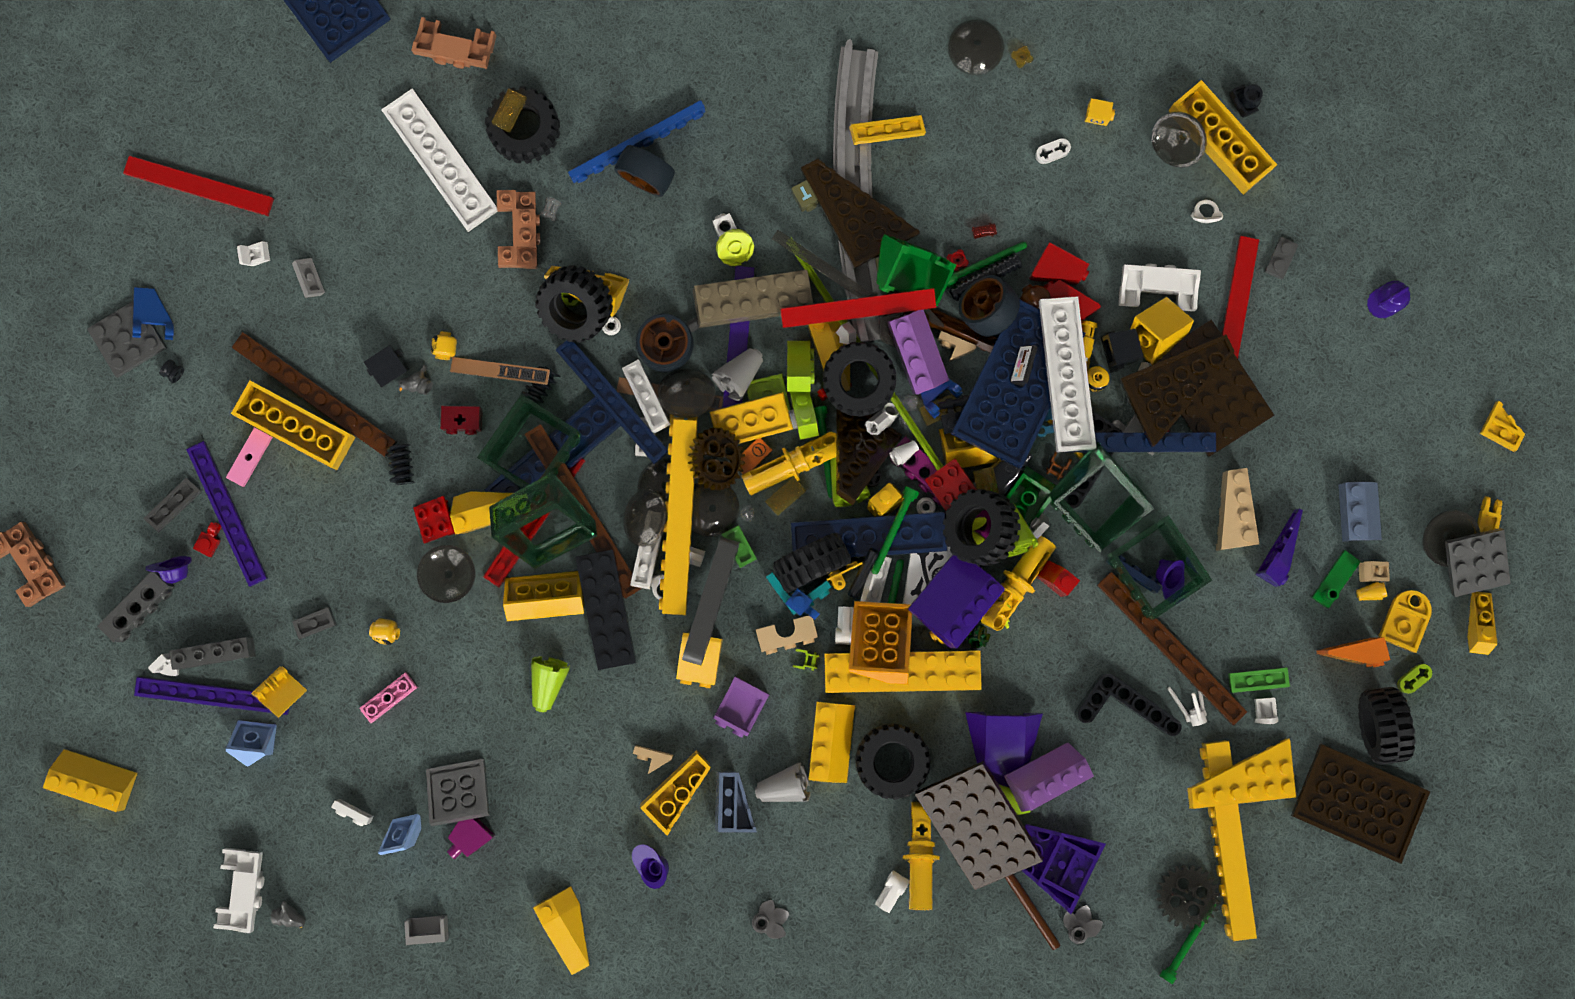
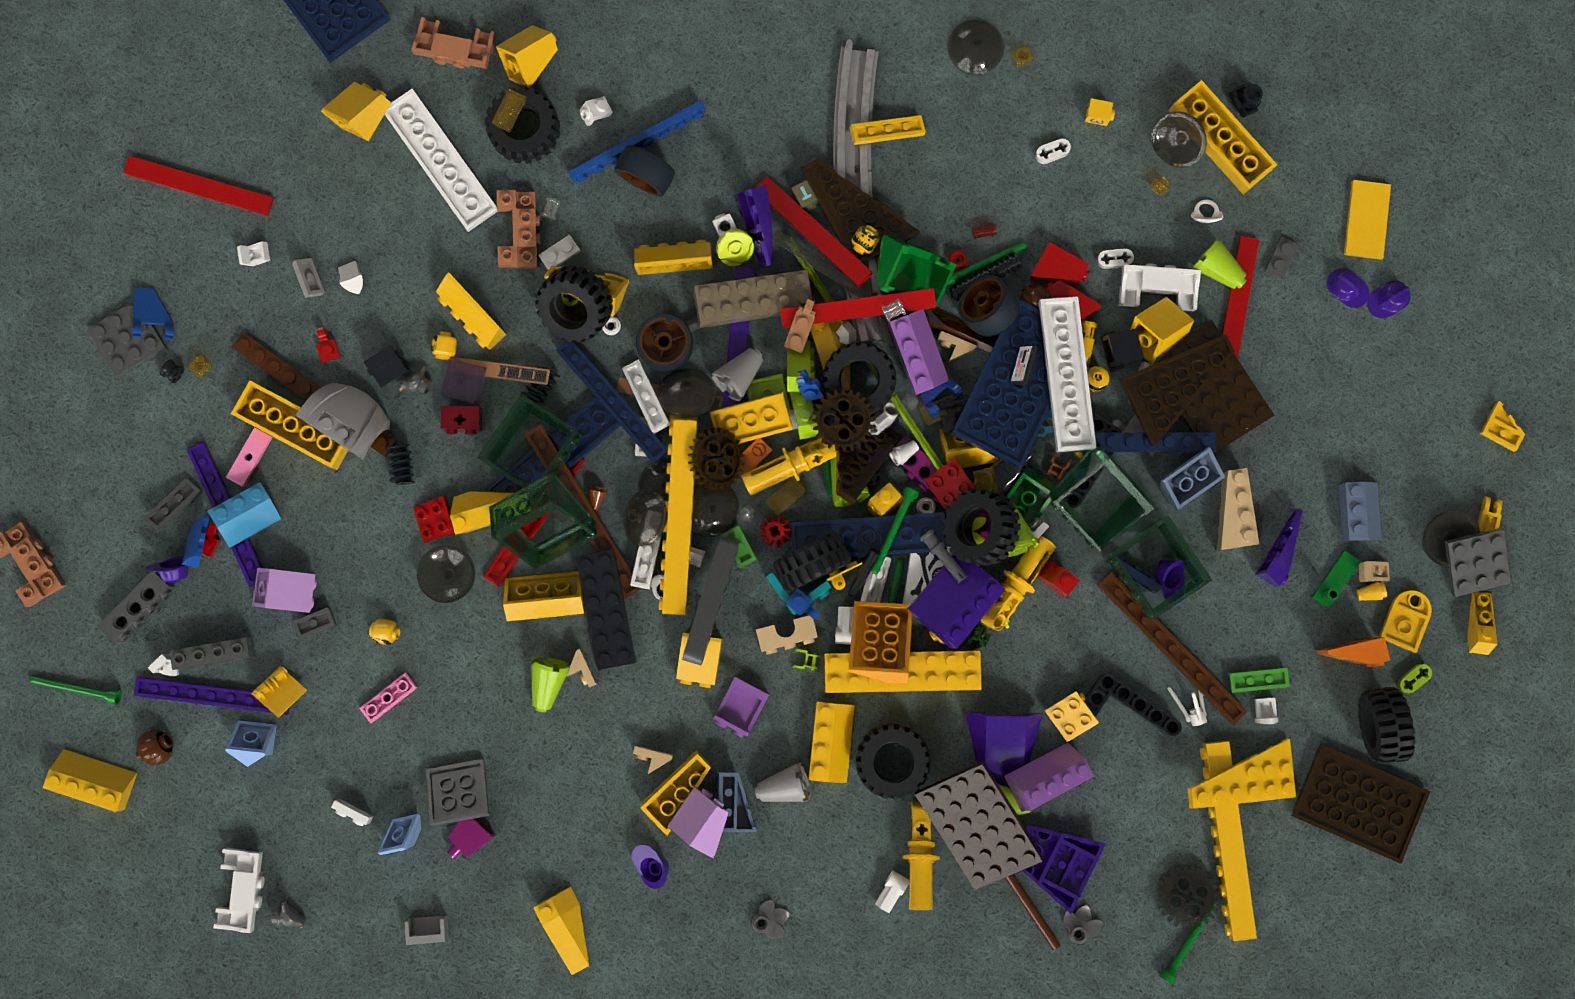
none -> green piece [29,676,122,705]
none -> reddish brown plant [136,729,173,766]
none -> blue slope [182,515,210,568]
none -> clear yellow plate [189,355,212,378]
none -> dark azure slope [208,482,281,548]
none -> lavender slope [252,568,317,613]
none -> light grey piece [296,383,391,460]
none -> red plate [316,328,341,363]
none -> yellow slope [321,82,391,141]
none -> white tile [338,261,363,294]
none -> yellow slope [436,273,506,350]
none -> clear purple plate [440,358,486,404]
none -> yellow slope [496,25,558,88]
none -> white plate [538,234,581,270]
none -> tan slope [567,649,598,687]
none -> white bracket [579,96,613,126]
none -> dark orange cone [588,485,607,515]
none -> yellow slope [634,240,713,275]
none -> lavender slope [668,787,729,858]
none -> dark purple wedge [734,185,772,267]
none -> red tile [755,177,872,287]
none -> red gear [759,516,791,548]
none -> medium nougat hinge [784,298,816,353]
none -> blue plate [796,370,825,401]
none -> dark brown gear [812,388,876,452]
none -> yellow head [851,225,880,255]
none -> clear bush [881,298,906,322]
none -> dark grey pin [920,528,968,583]
none -> yellow hinge [1045,691,1099,742]
none -> white beam [1097,249,1134,269]
none -> clear yellow plate [1150,177,1170,196]
none -> sand blue slope [1160,446,1225,510]
none -> lime cone [1192,238,1247,289]
none -> dark purple piece [1327,269,1369,308]
none -> yellow tile [1344,180,1391,260]

